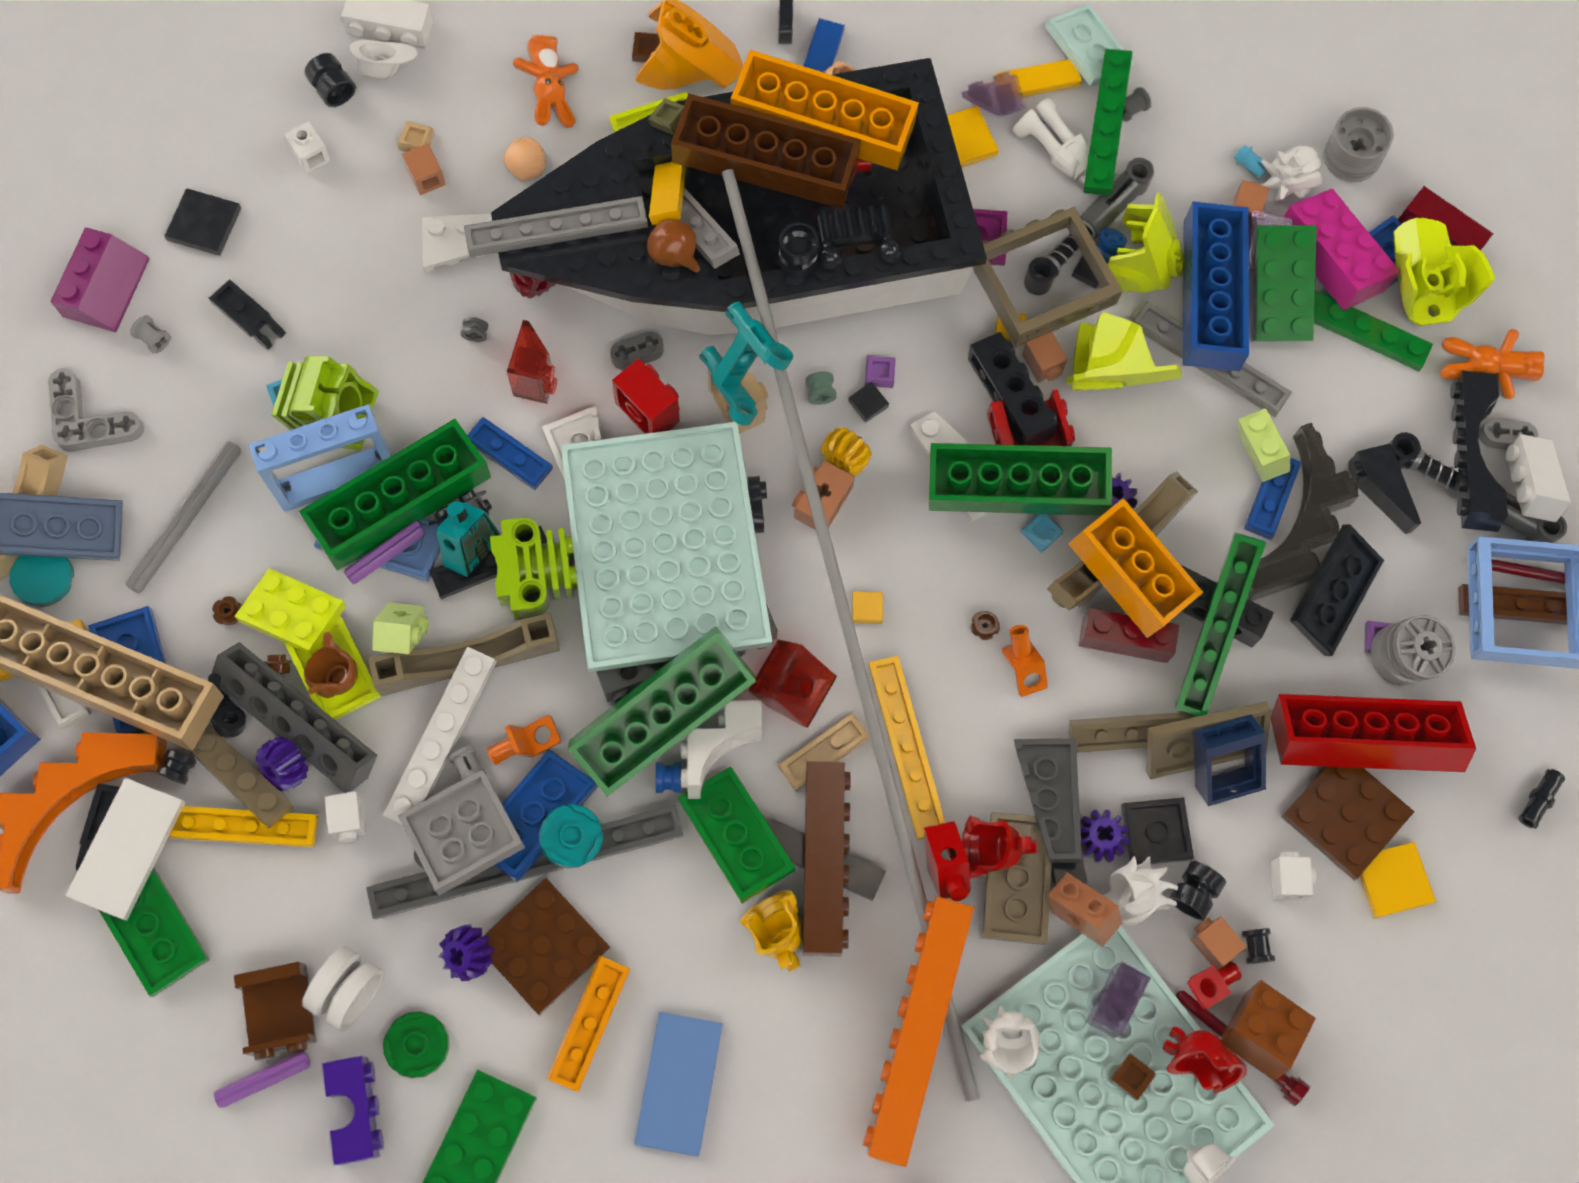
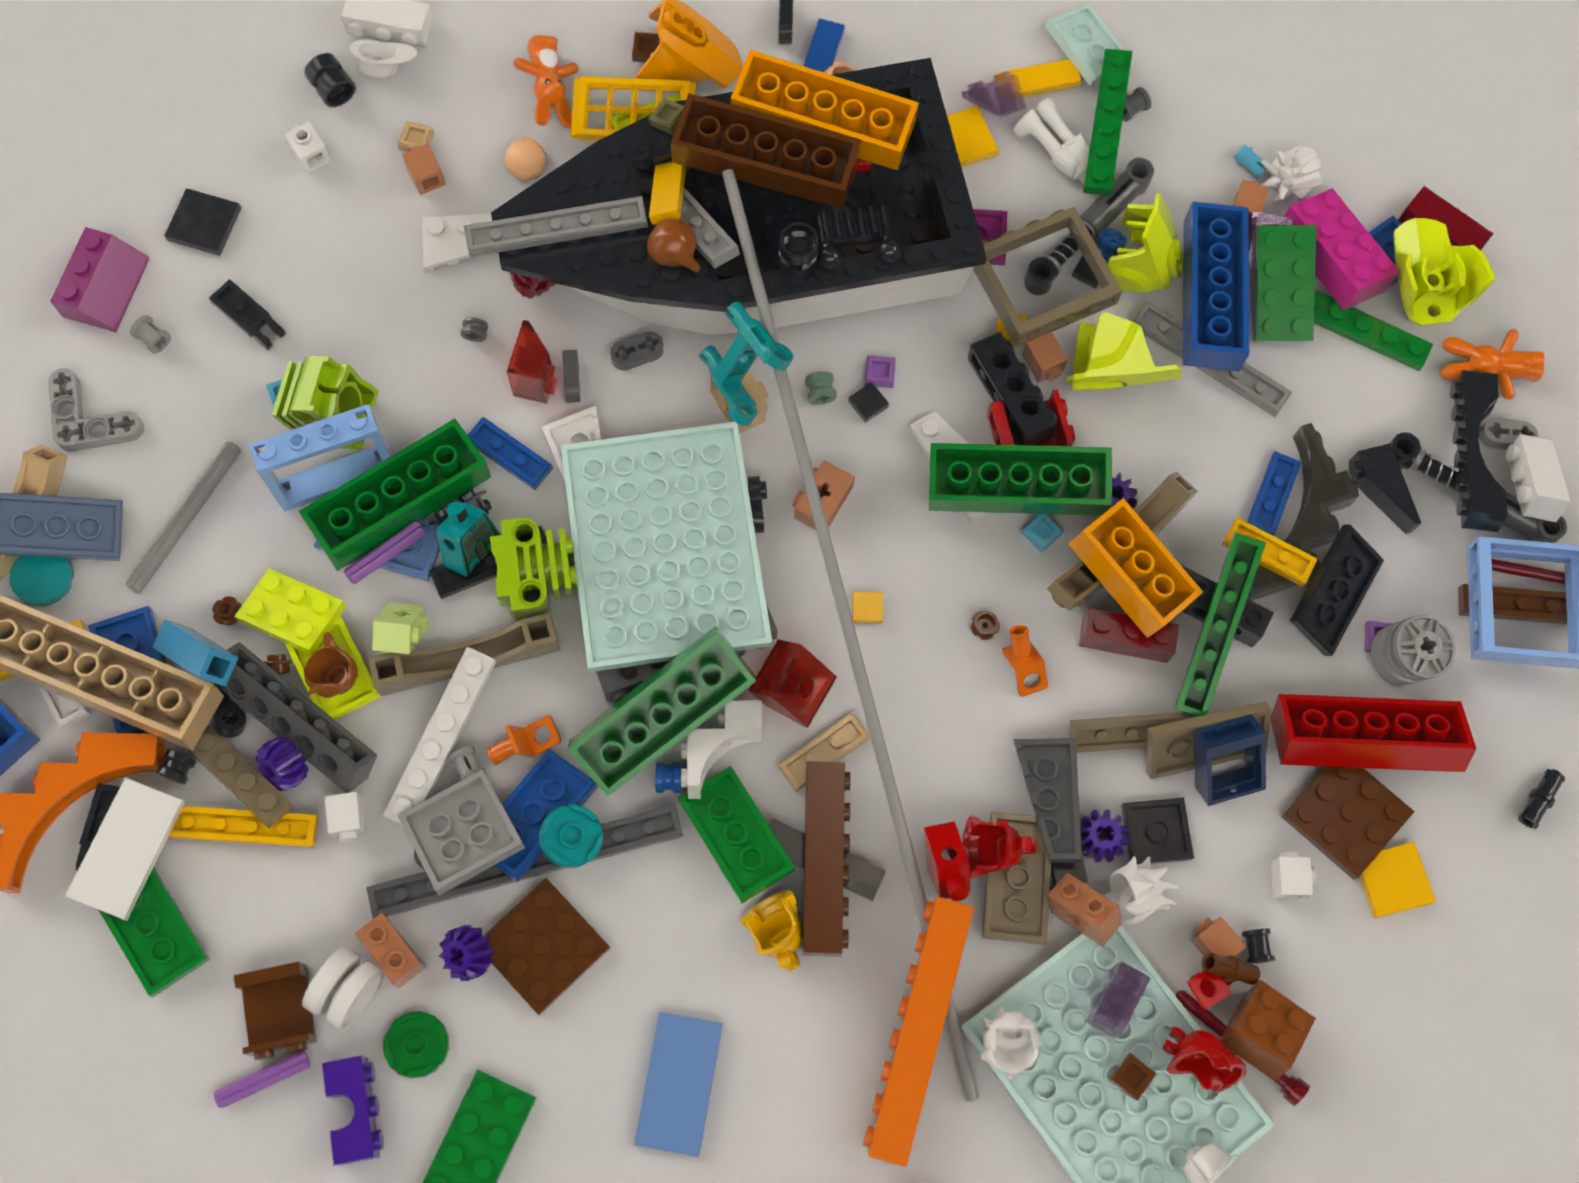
light orange plate [546,956,630,1092] -> none
red brick [612,358,680,434] -> none
yellow gear [820,427,872,476] -> none
yellow plate [868,655,945,840] -> none
black wheel [1169,861,1227,921] -> none
yellowish green brick [1238,408,1290,482] -> none
light grey wheel [1323,107,1394,182] -> none
none -> dark azure brick [153,619,239,687]
none -> nougat brick [355,913,426,988]
none -> dark grey beam [562,349,581,403]
none -> yellow piece [570,76,696,141]
none -> reddish brown pin [1201,952,1261,985]
none -> yellow tile [1221,517,1318,587]

